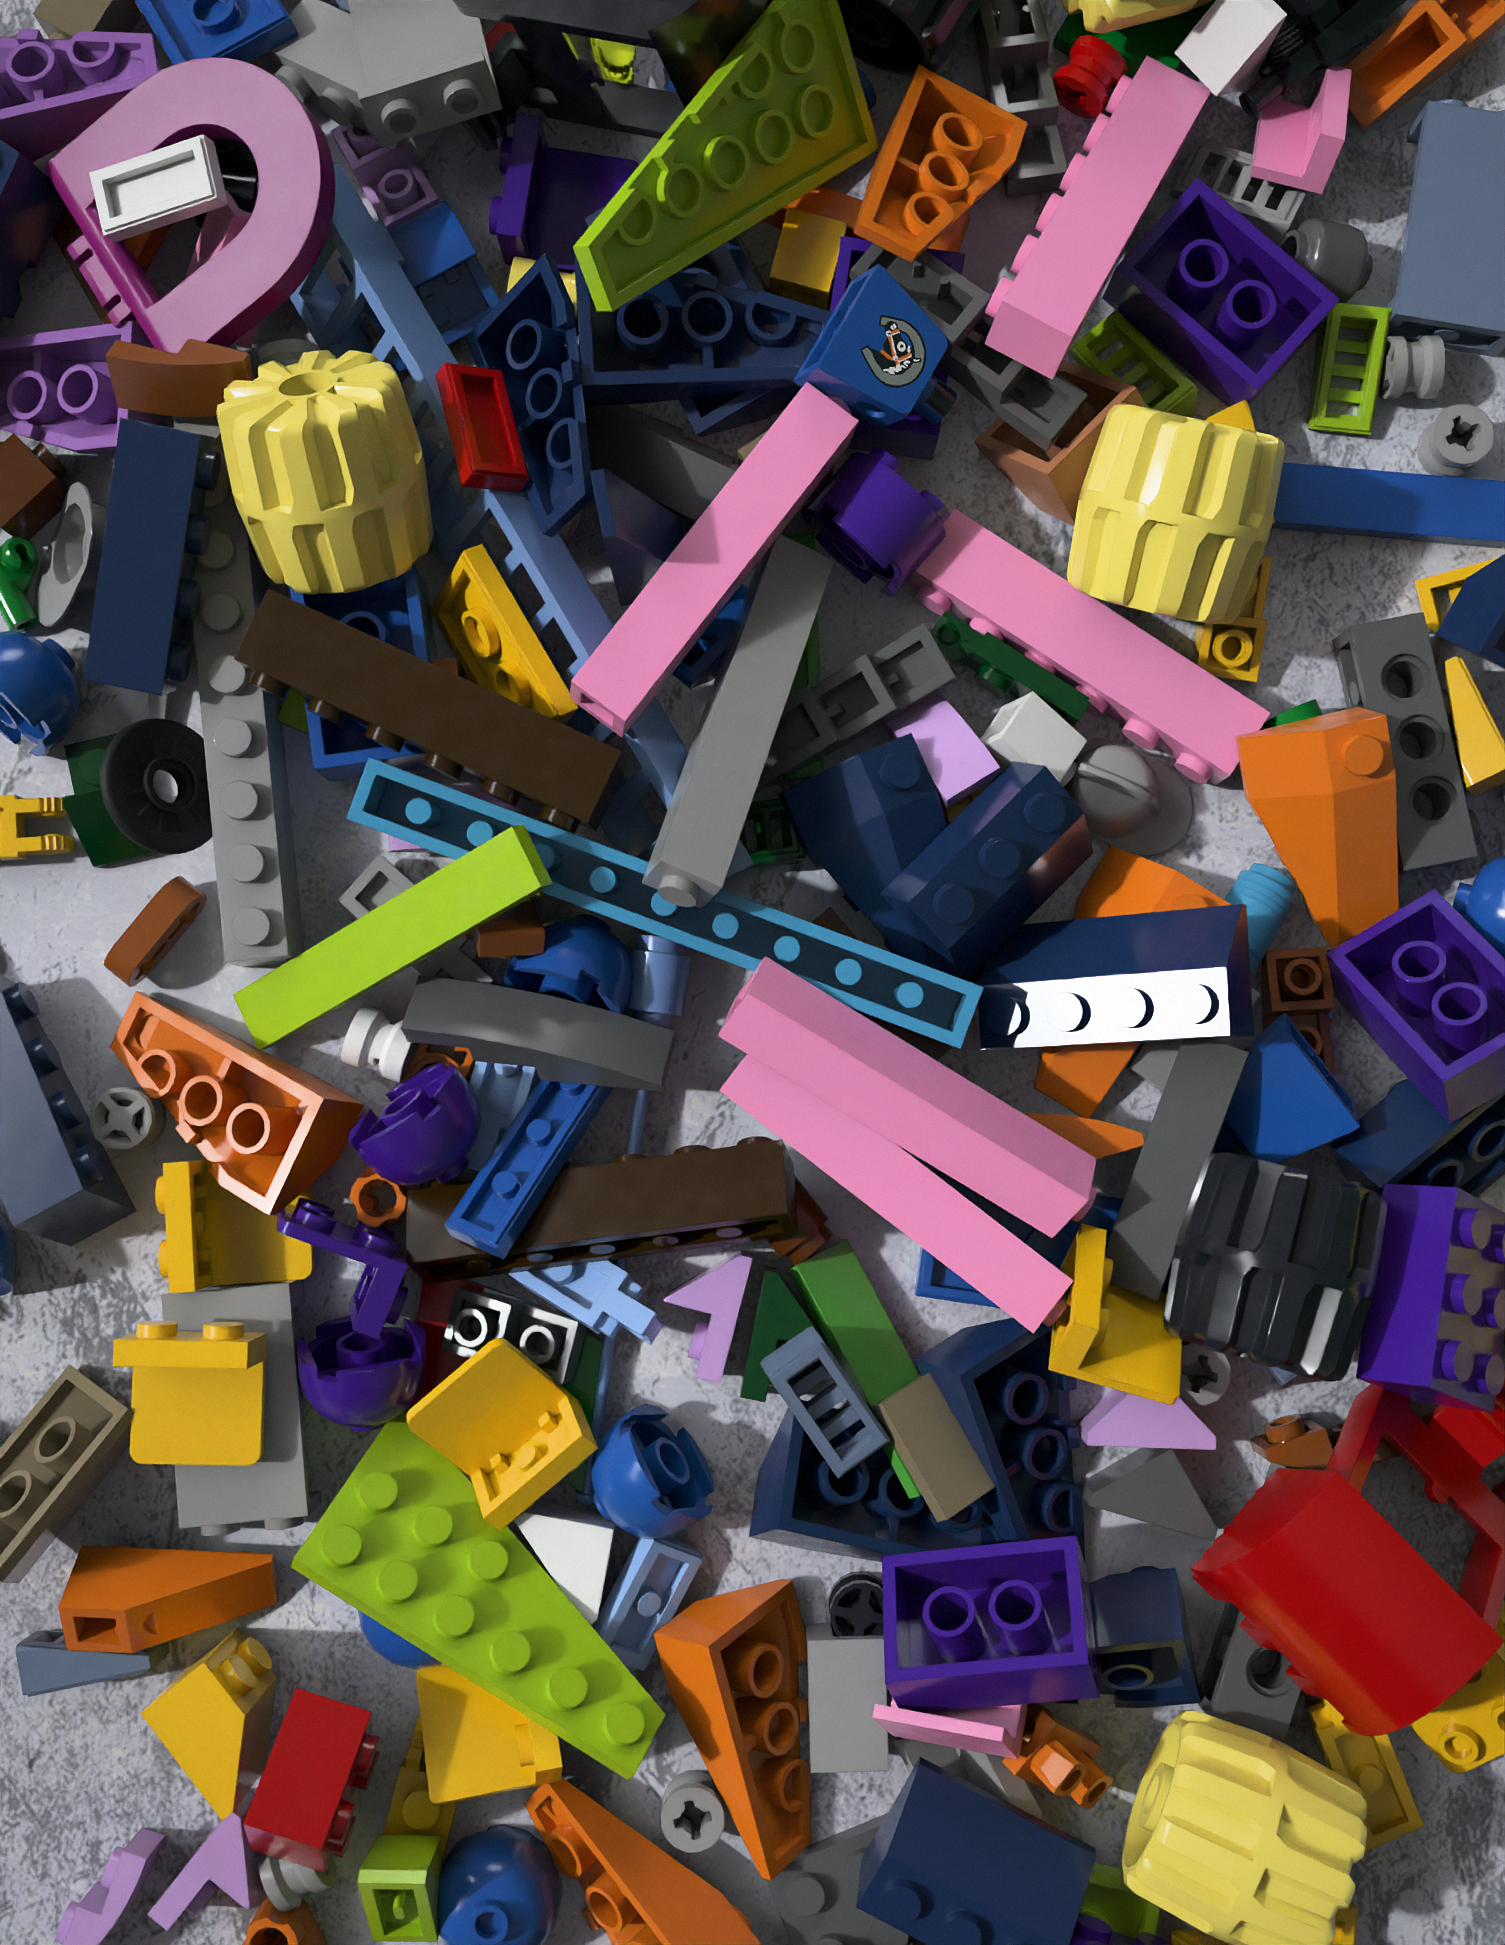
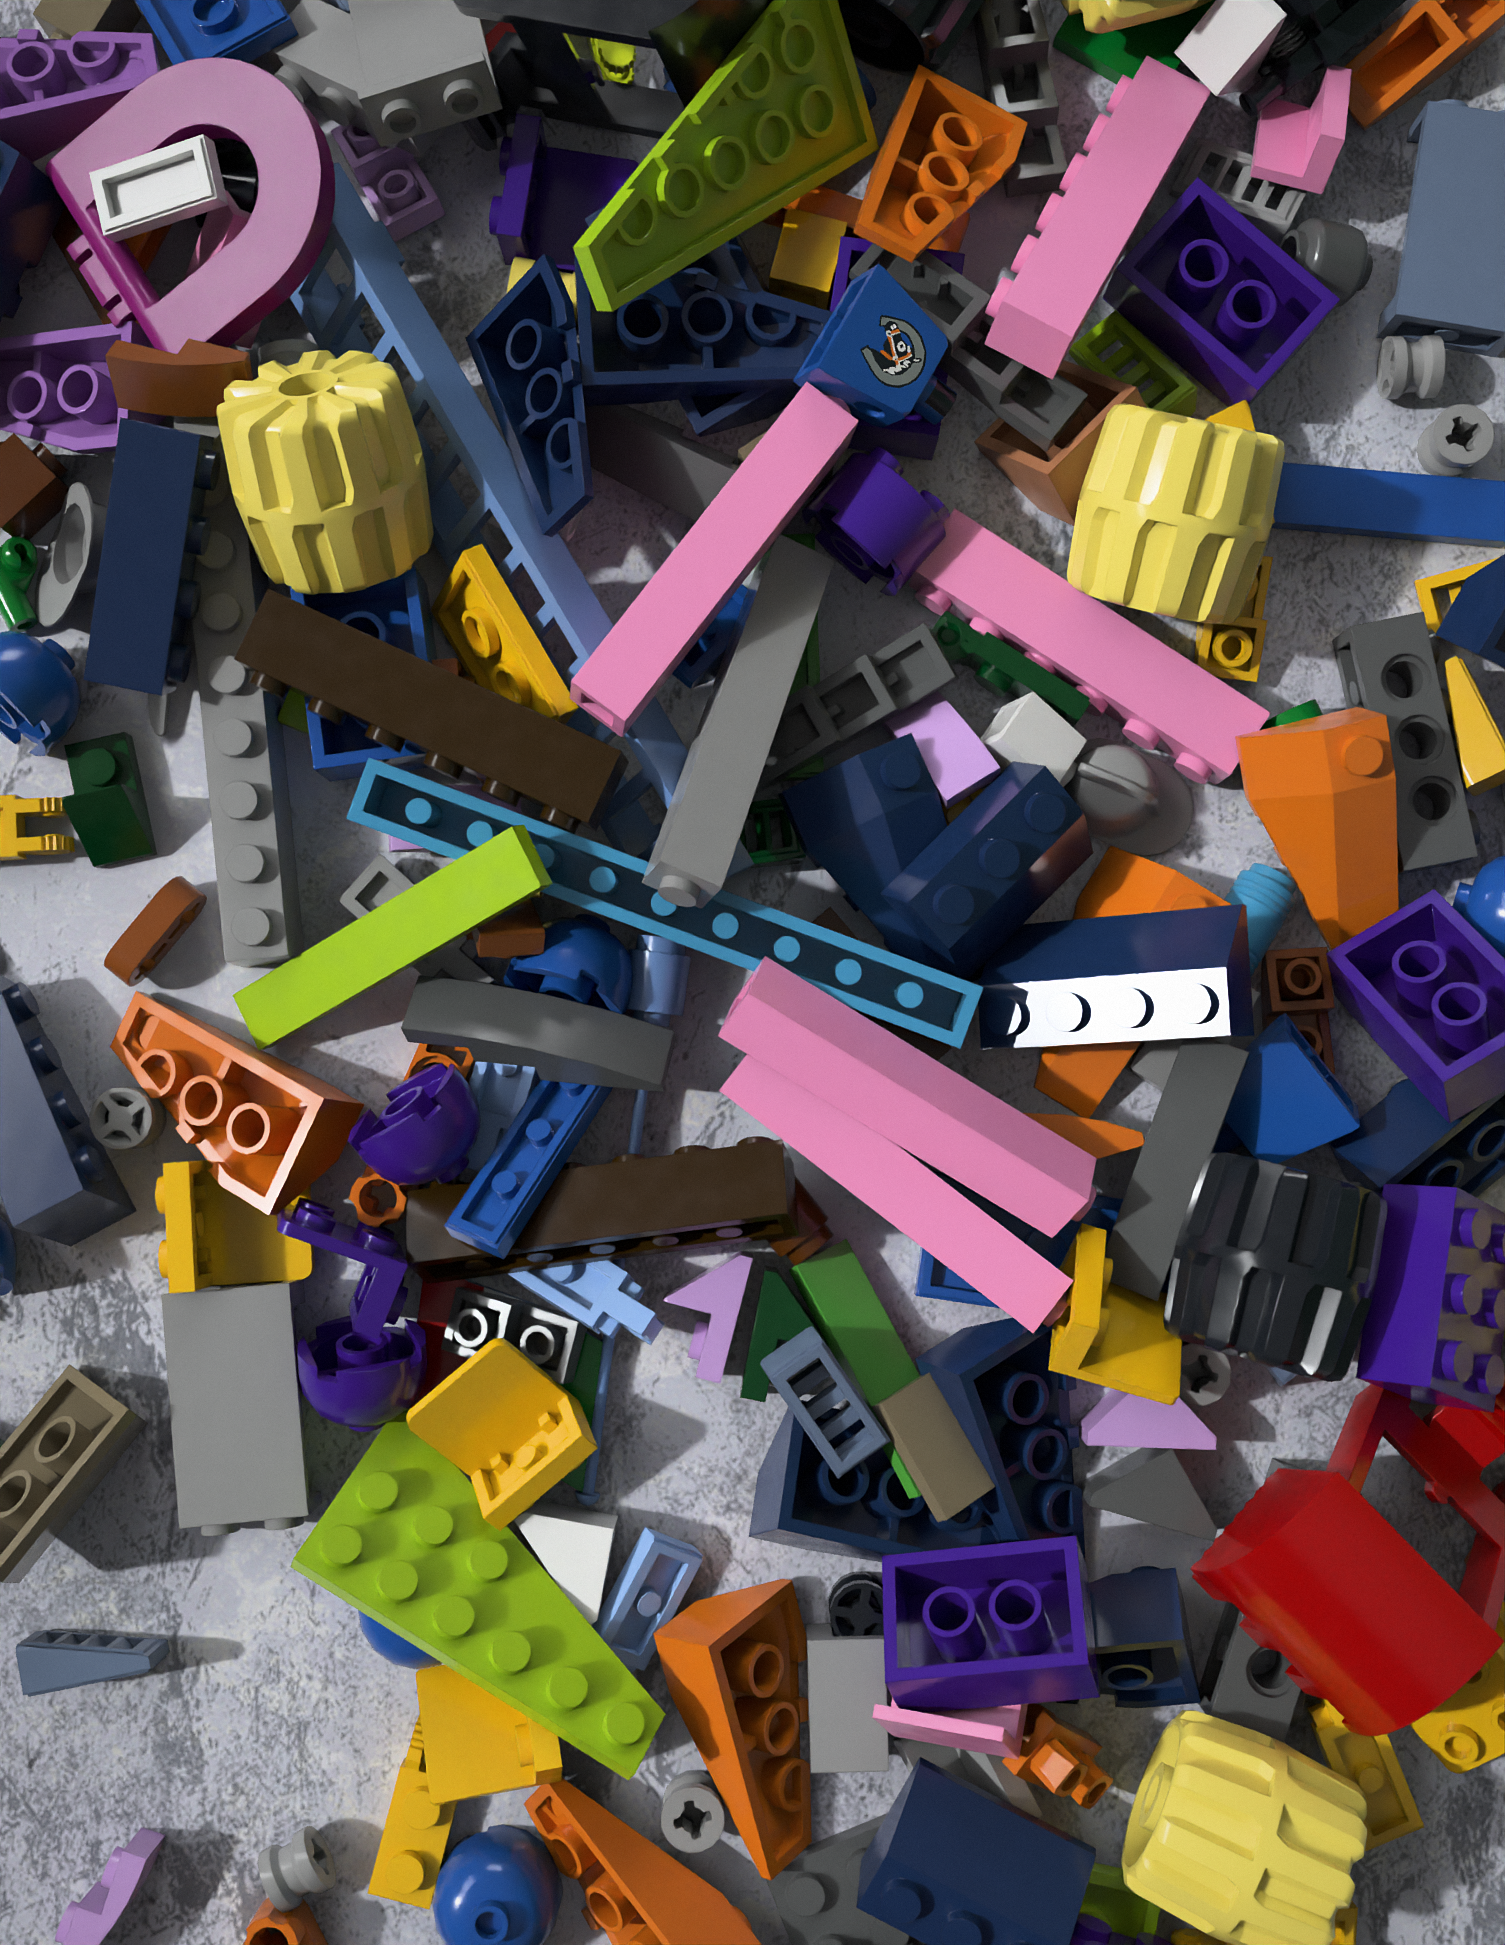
orange slope [58,1545,279,1653] -> none
black wheel [100,718,213,854] -> none
yellow bracket [113,1321,267,1466] -> none
yellow slope [140,1627,277,1821] -> none
lavender slope [147,1790,264,1931] -> none
red brick [243,1688,380,1873] -> none
blue brick [337,200,500,372] -> none
white wheel [341,1004,419,1083] -> none
lime slope [357,1834,442,1942] -> none
red tile [435,362,529,493] -> none
dark blue wedge [590,468,685,607] -> none
blue cylinder [591,1403,714,1539] -> none
red wheel [1052,35,1127,119] -> none
dark orange slope [1249,1414,1402,1469] -> none
lime slope [1307,303,1392,436] -> none

